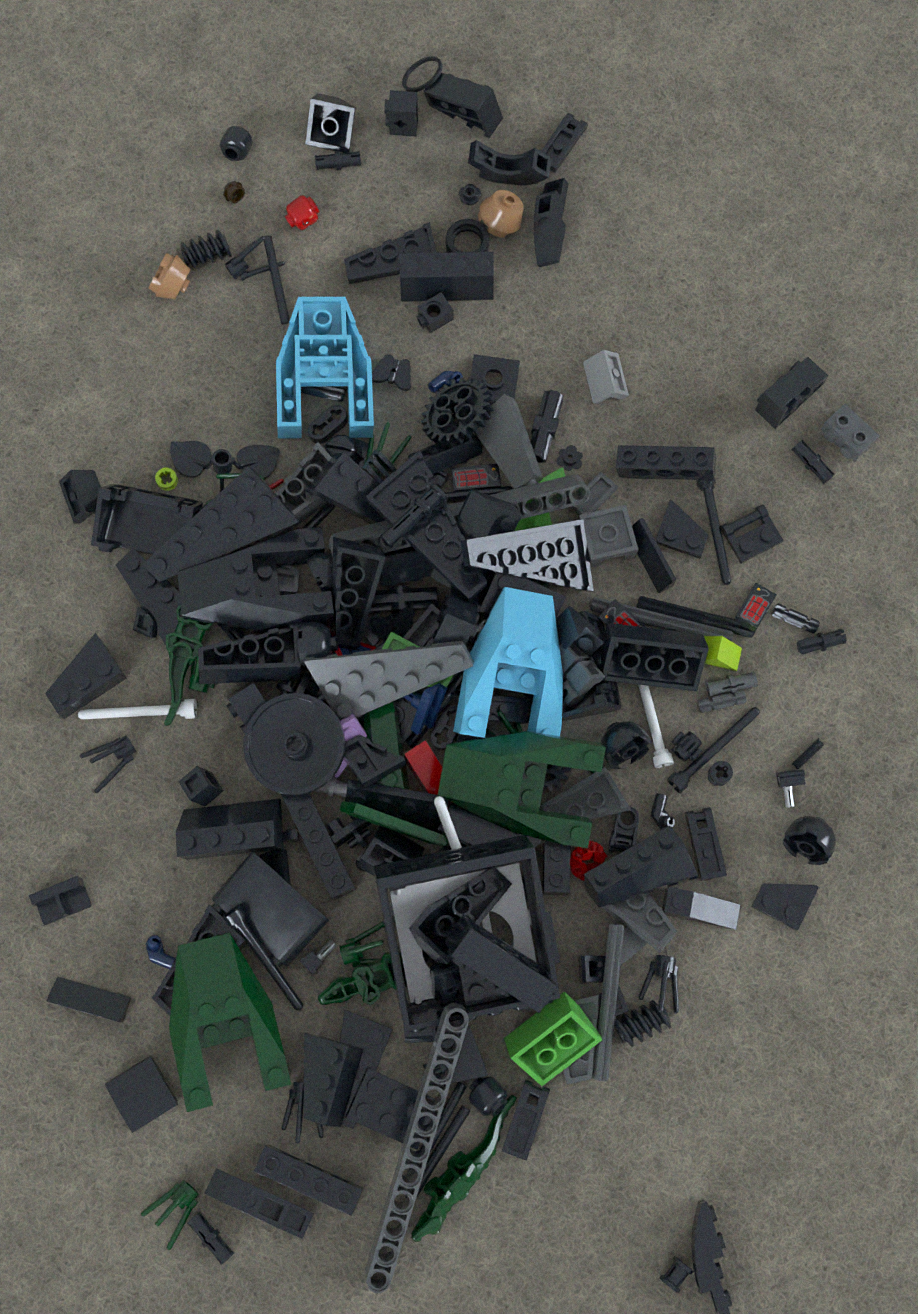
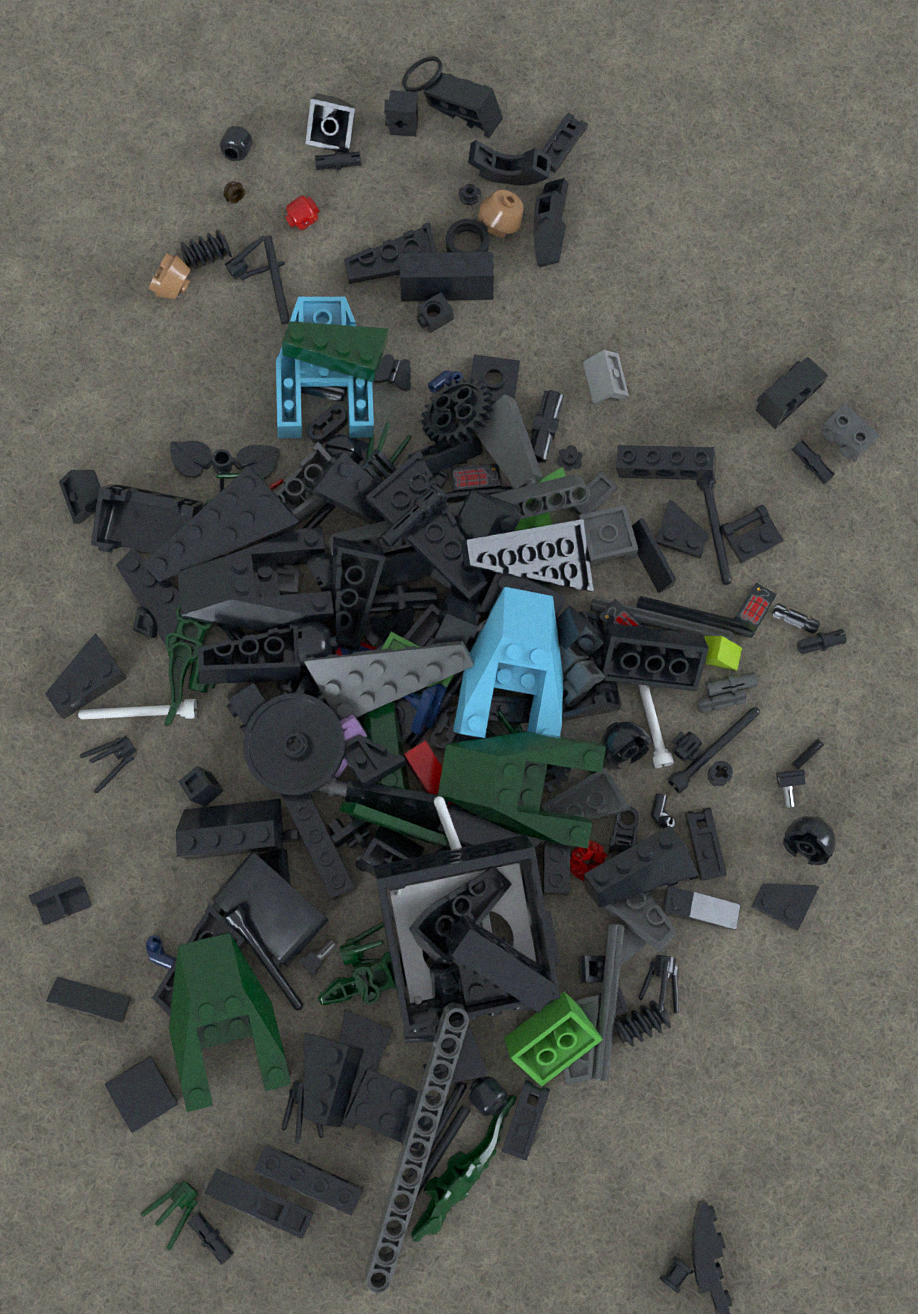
lime bush [155,468,178,491] -> none
none -> dark green wedge [282,321,389,383]

